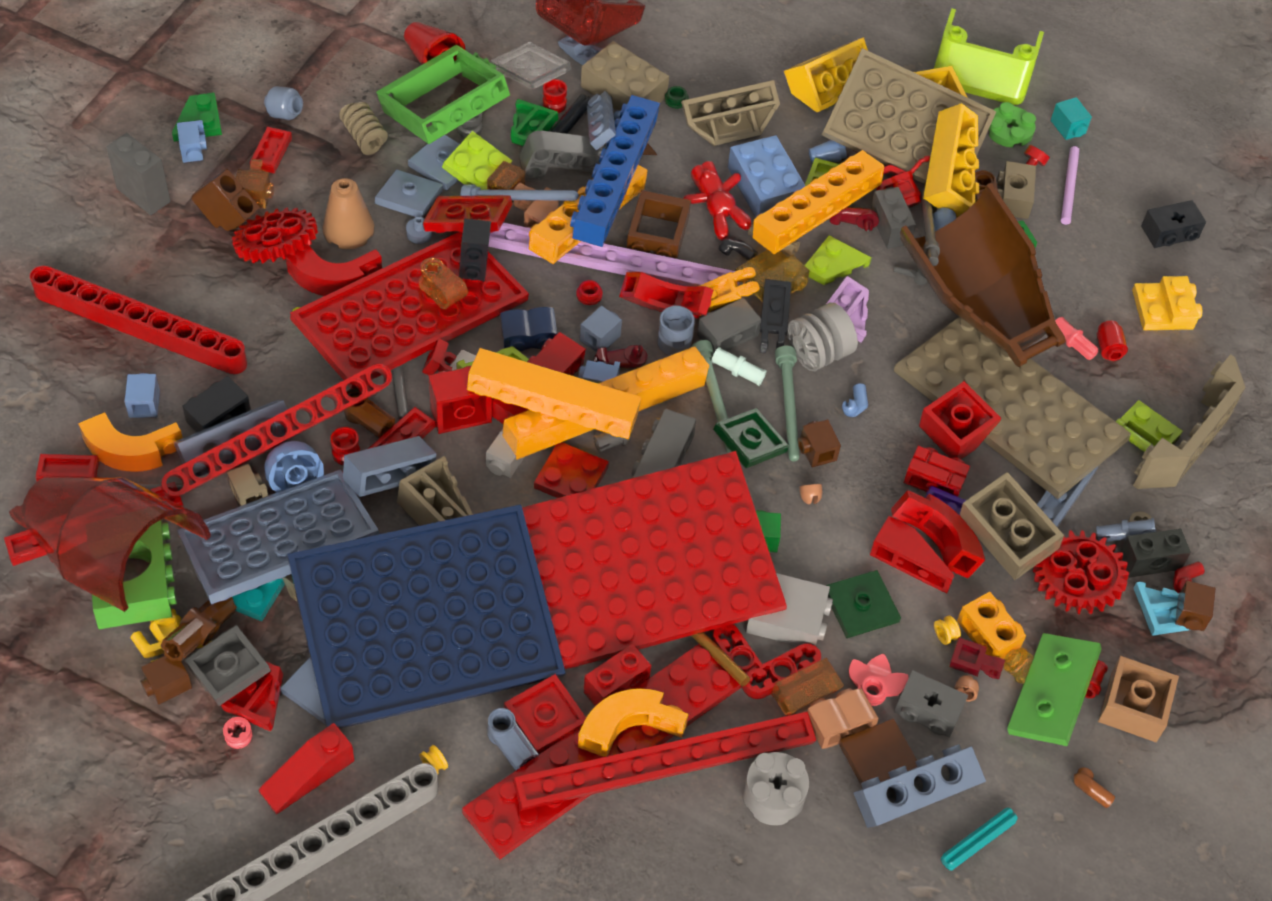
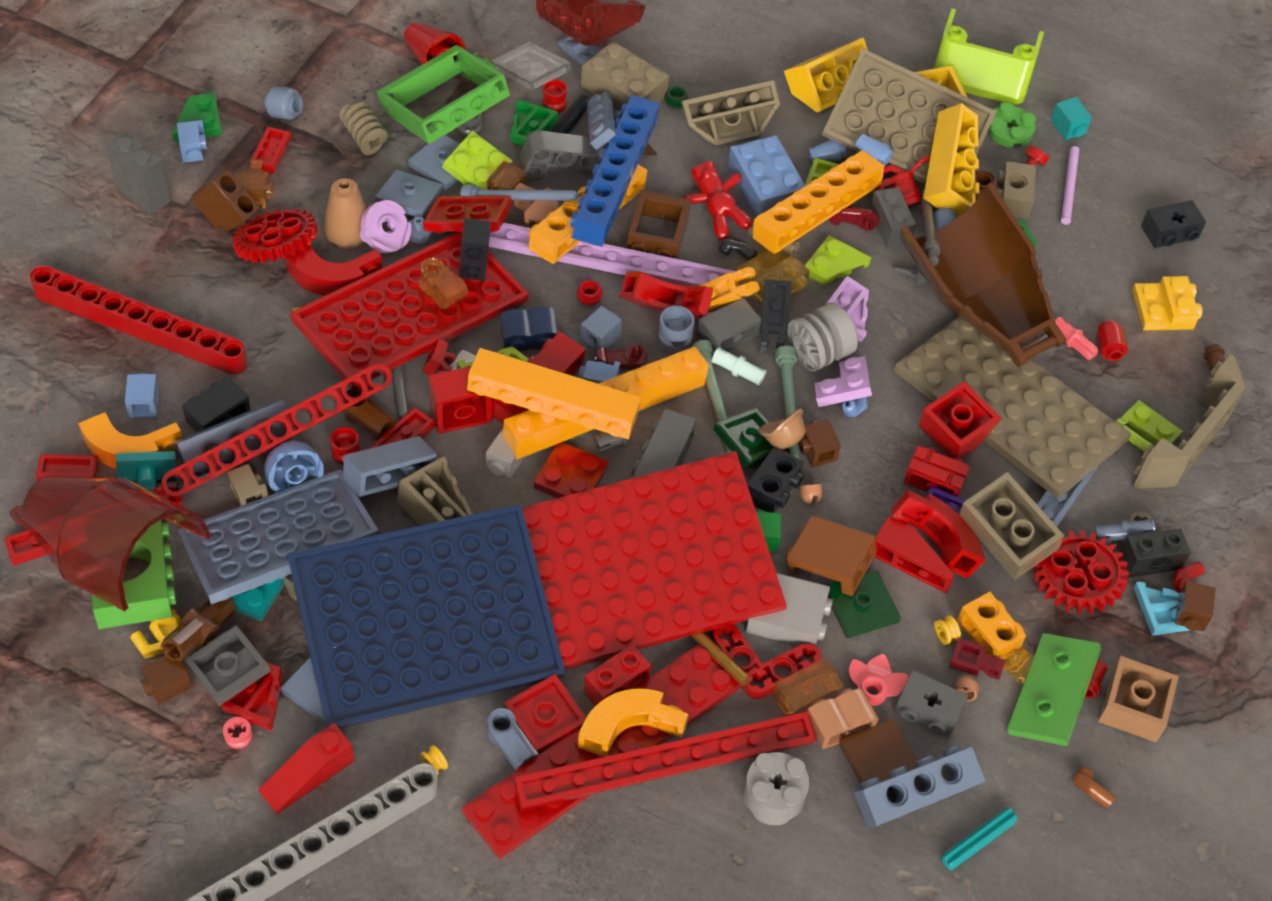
none -> teal tile [116,451,176,492]
none -> lavender plate [360,200,411,253]
none -> black brick [747,446,804,513]
none -> medium nougat helmet [758,408,806,449]
none -> dark orange panel [786,515,876,596]
none -> lavender plate [815,356,872,407]
none -> medium blue cone [855,134,894,167]
none -> reddish brown pin [1203,344,1225,378]

